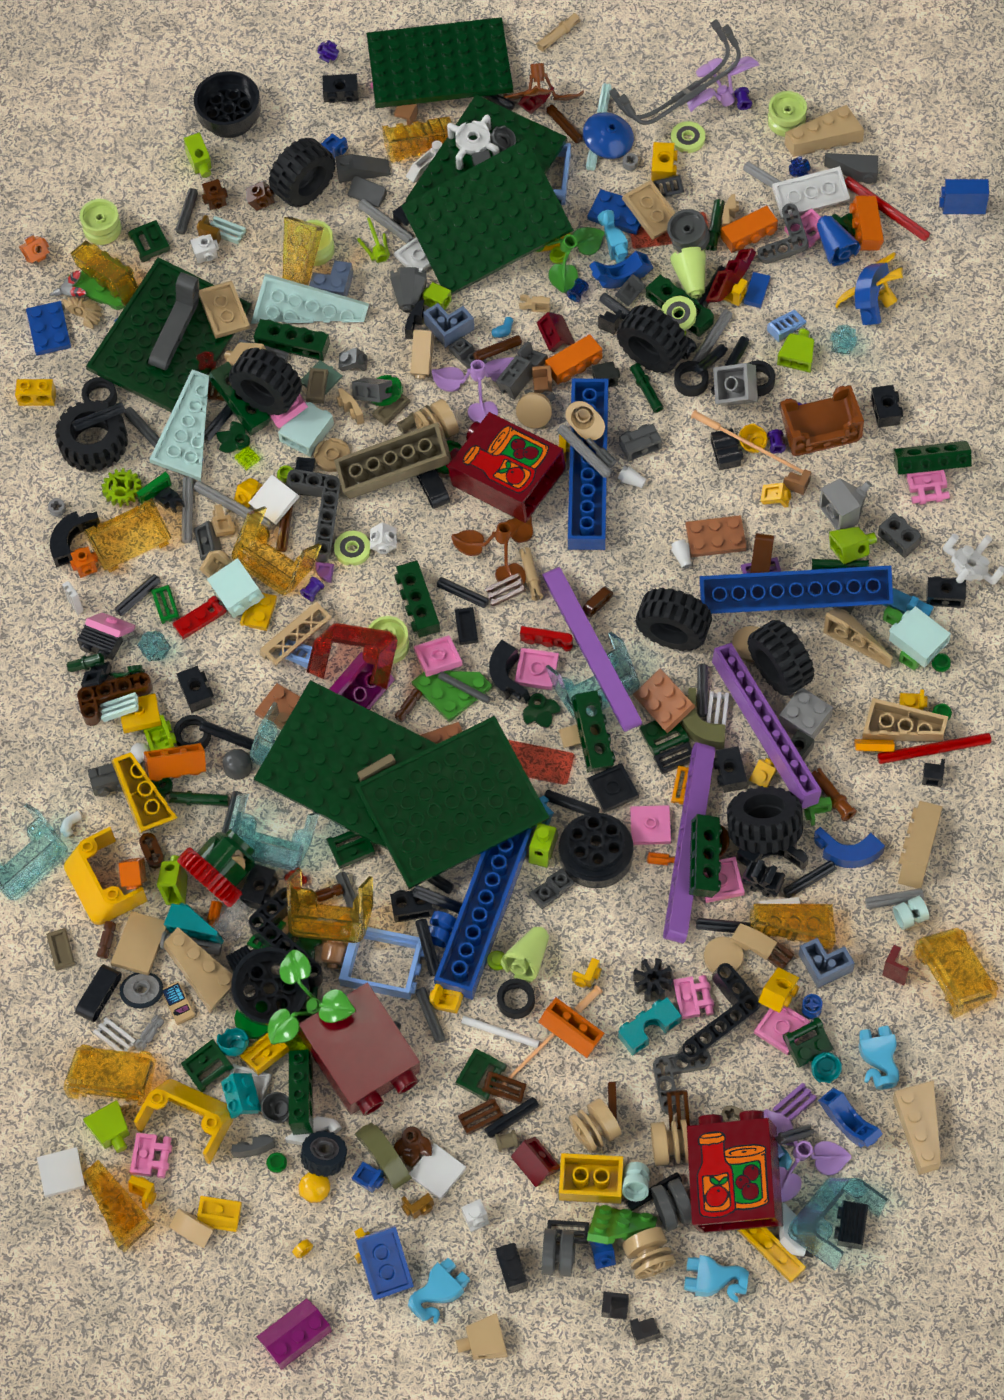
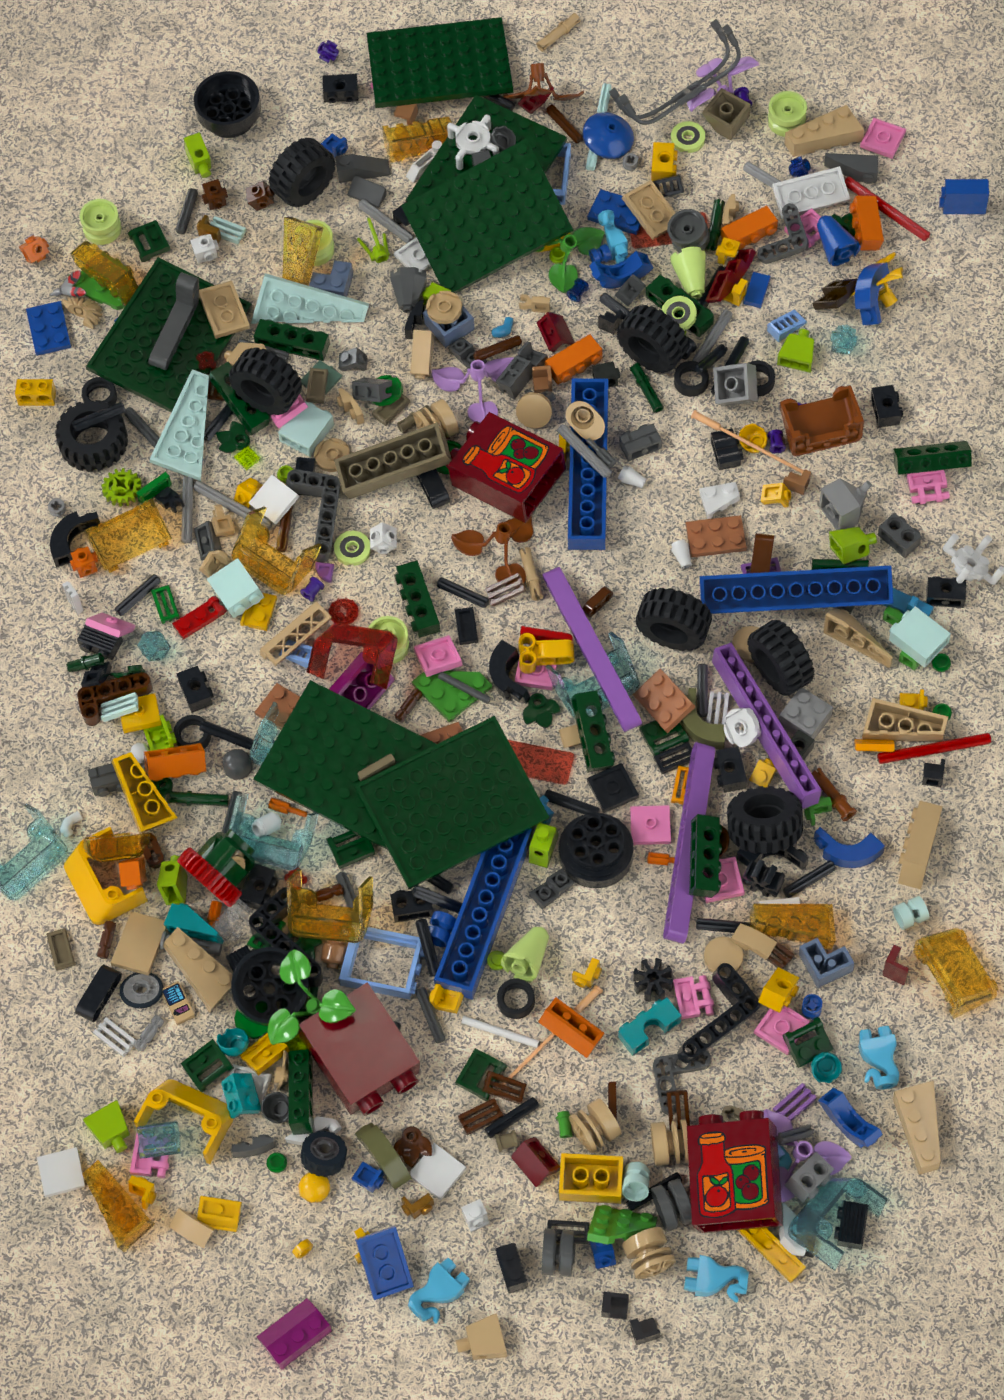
clear yellow windscreen [63,1044,156,1107] -> none
light grey axle [865,888,924,909] -> none
none -> clear yellow brick [83,832,150,862]
none -> clear light blue bracket [137,1121,181,1159]
none -> white brick [251,812,281,837]
none -> orange axle [268,797,308,817]
none -> tan plate [274,1050,288,1091]
none -> clear red gear [328,597,359,626]
none -> tan tile [426,291,462,324]
none -> yellow piece [518,633,575,674]
none -> bright green pin [556,1111,573,1138]
none -> blue wheel [589,244,612,263]
none -> white wing [699,482,740,519]
none -> dark tan slope [702,88,751,140]
none -> yellow bracket [715,237,740,265]
none -> white plate [724,708,761,747]
none -> light grey brick [784,1152,834,1203]
none -> dark brown slope [812,278,858,310]
none -> bright pink plate [860,118,906,159]

